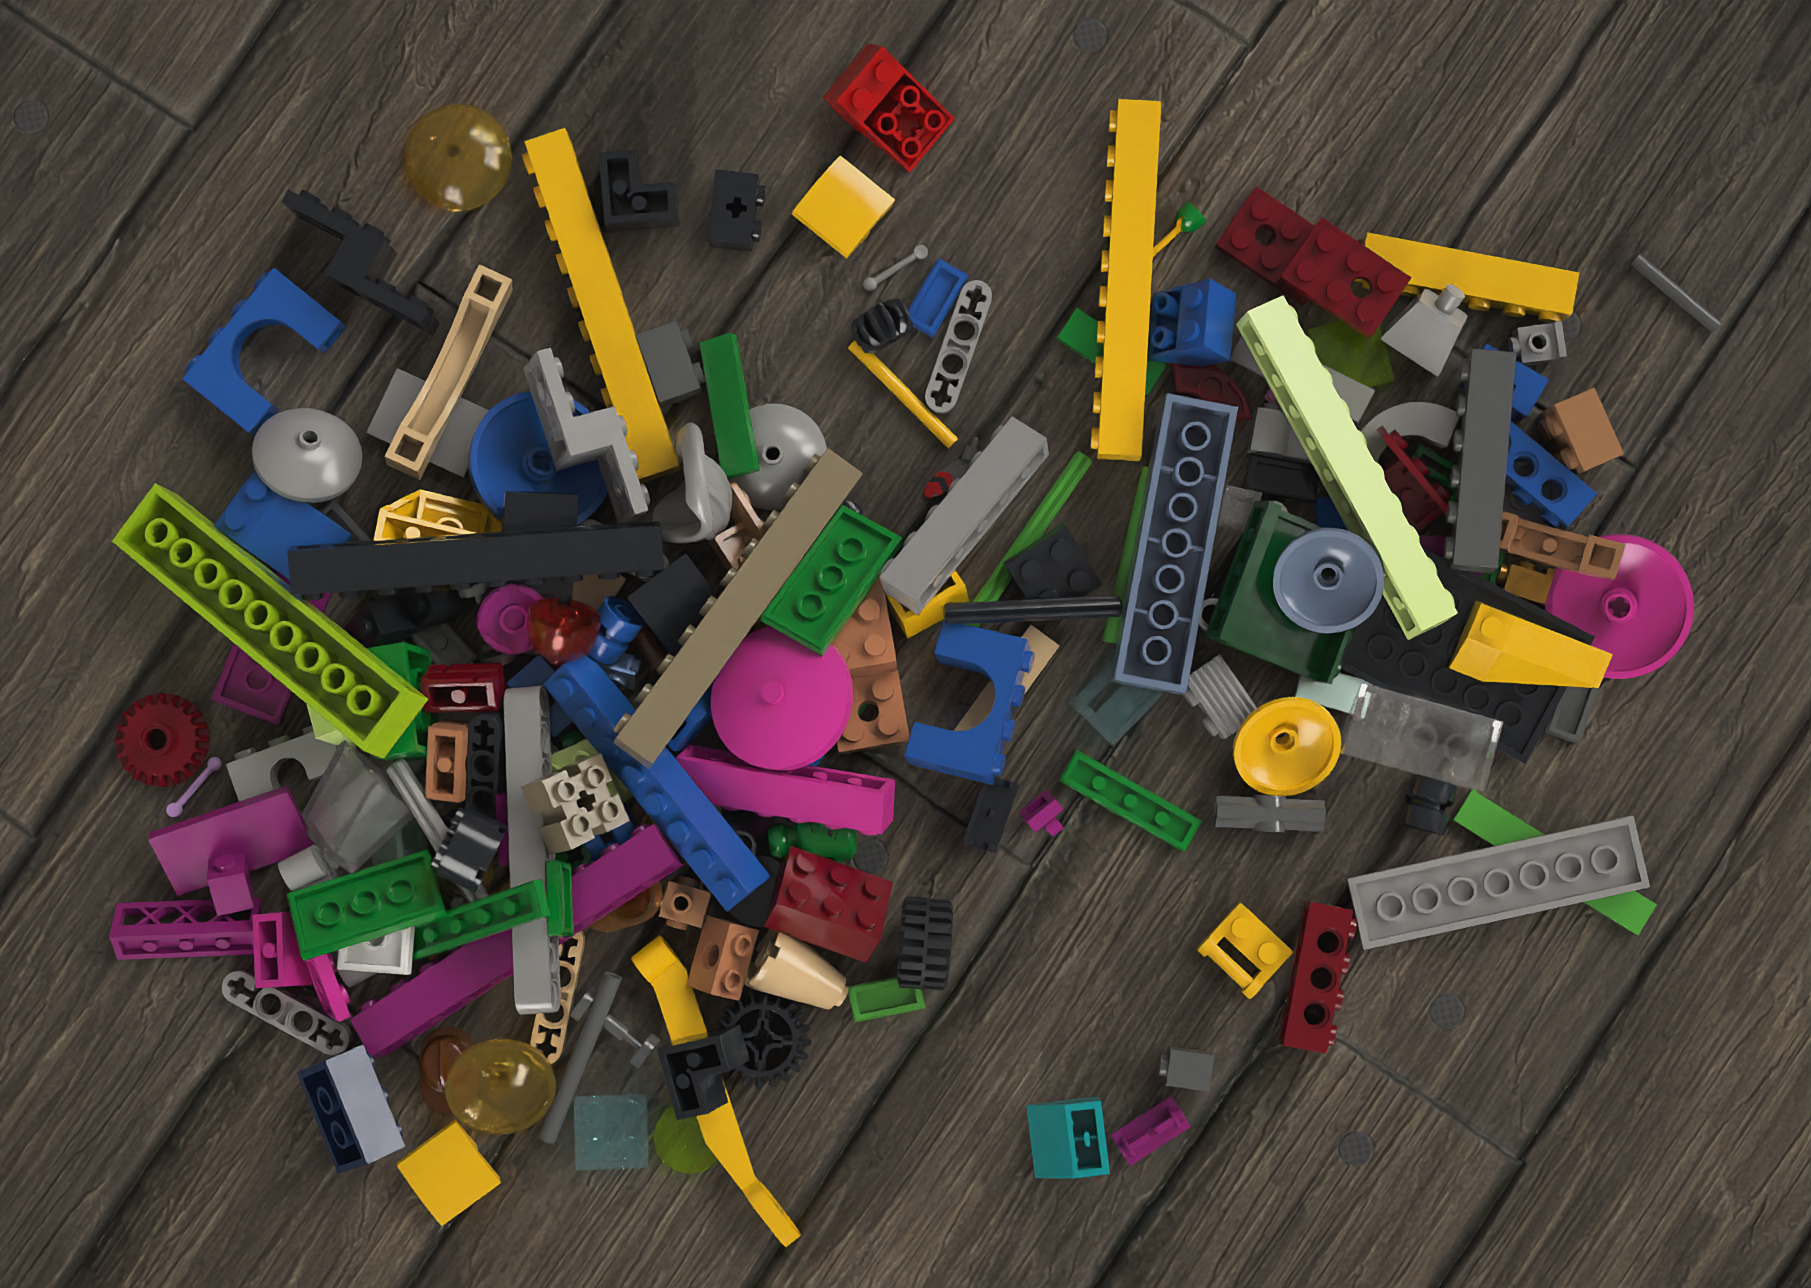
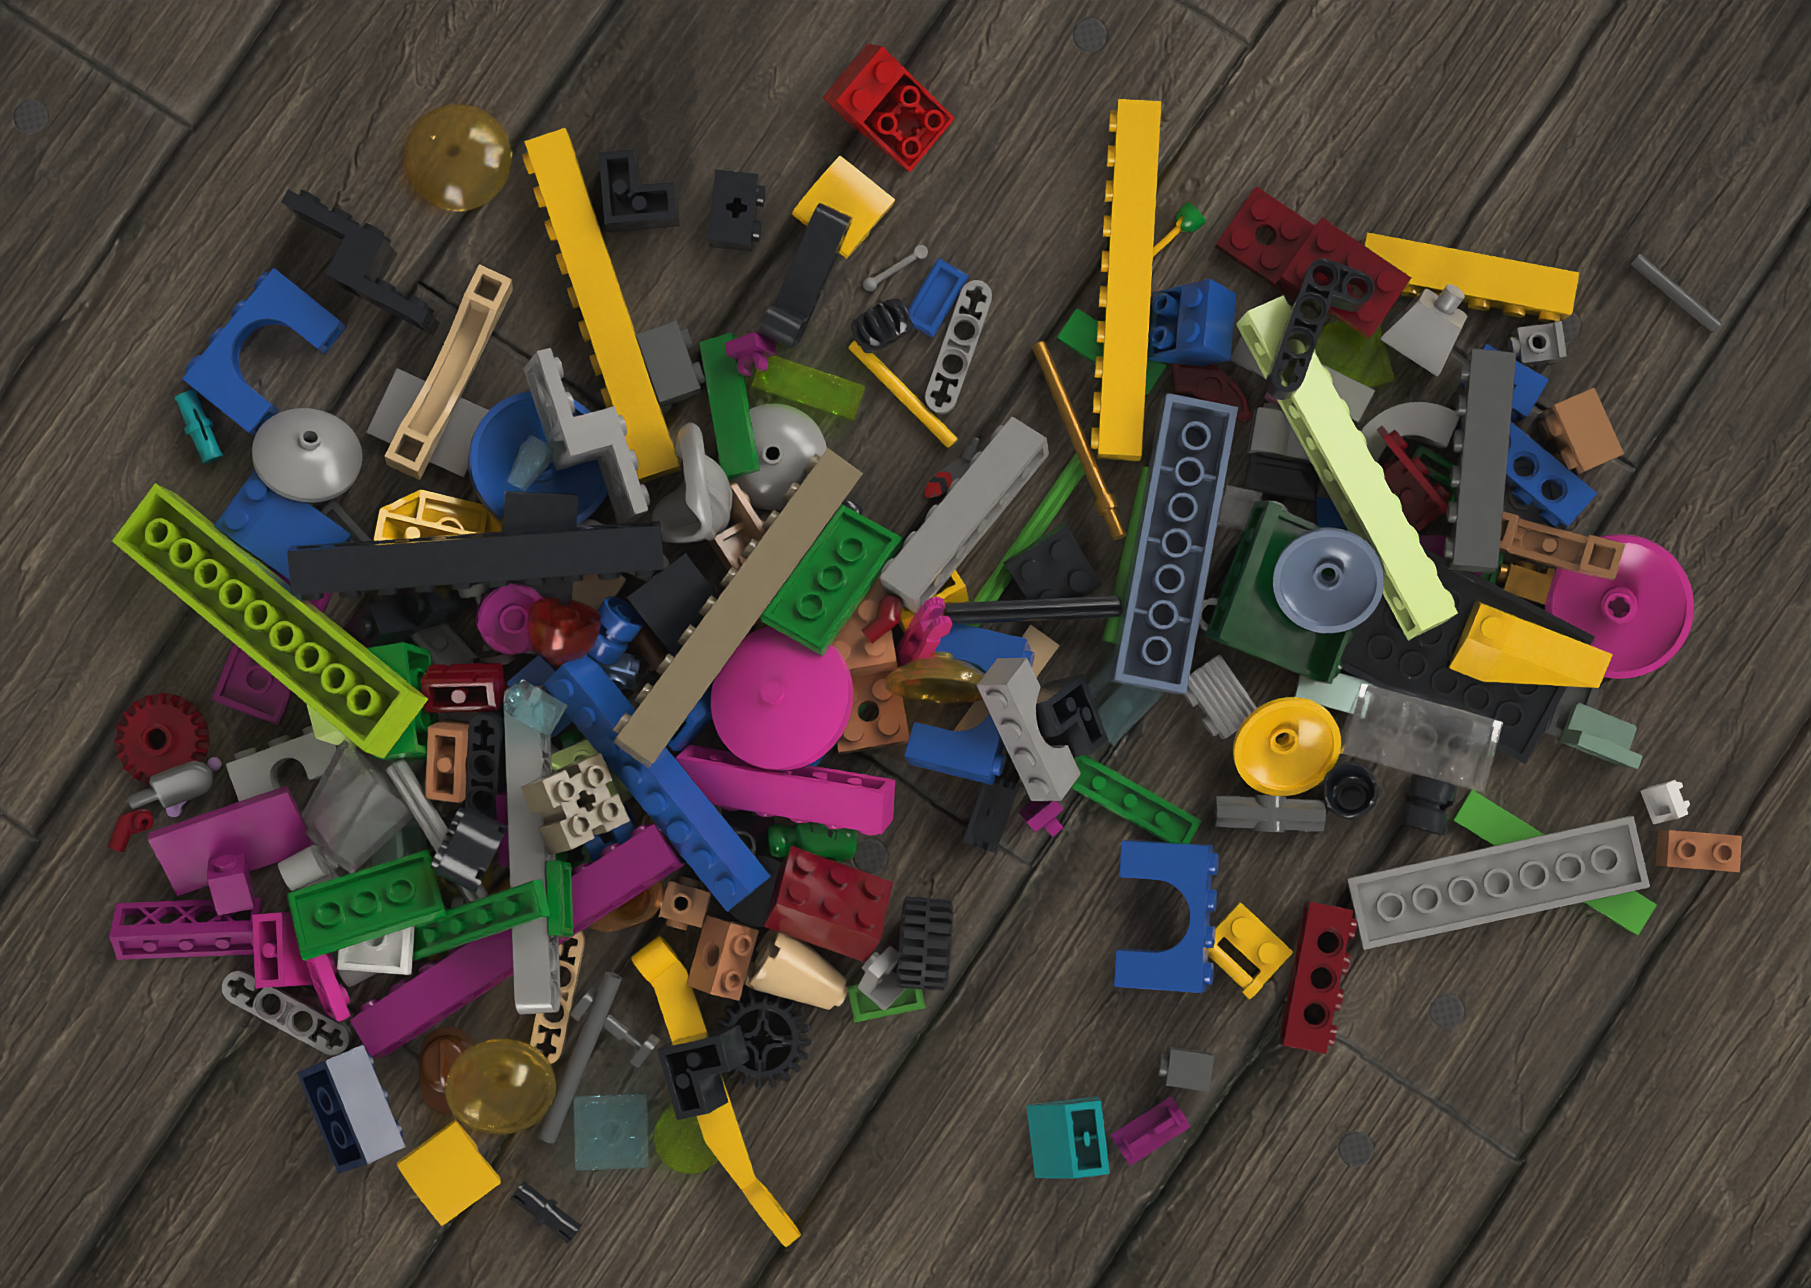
none -> dark red arm [107,808,154,852]
none -> dark grey piece [128,761,213,809]
none -> teal pin [174,390,224,465]
none -> clear light blue bracket [504,679,568,737]
none -> clear light blue cone [507,435,555,491]
none -> black pin [510,1181,582,1244]
none -> magenta tile [725,332,776,377]
none -> clear neon green plate [752,355,866,421]
none -> black beam [759,203,853,349]
none -> light grey bracket [857,946,906,1010]
none -> dark red arm [862,595,902,644]
none -> clear yellow dish [885,652,985,703]
none -> dark pink hinge [895,596,952,682]
none -> light grey arch [977,657,1081,801]
none -> pearl gold bar [1032,341,1127,540]
none -> black brick [1036,674,1109,758]
none -> blue arch [1114,840,1219,993]
none -> black beam [1265,258,1375,400]
none -> black hair [1323,761,1378,820]
none -> sand green panel [1560,702,1643,769]
none -> white tile [1640,780,1690,824]
none -> nougat brick [1655,830,1742,872]

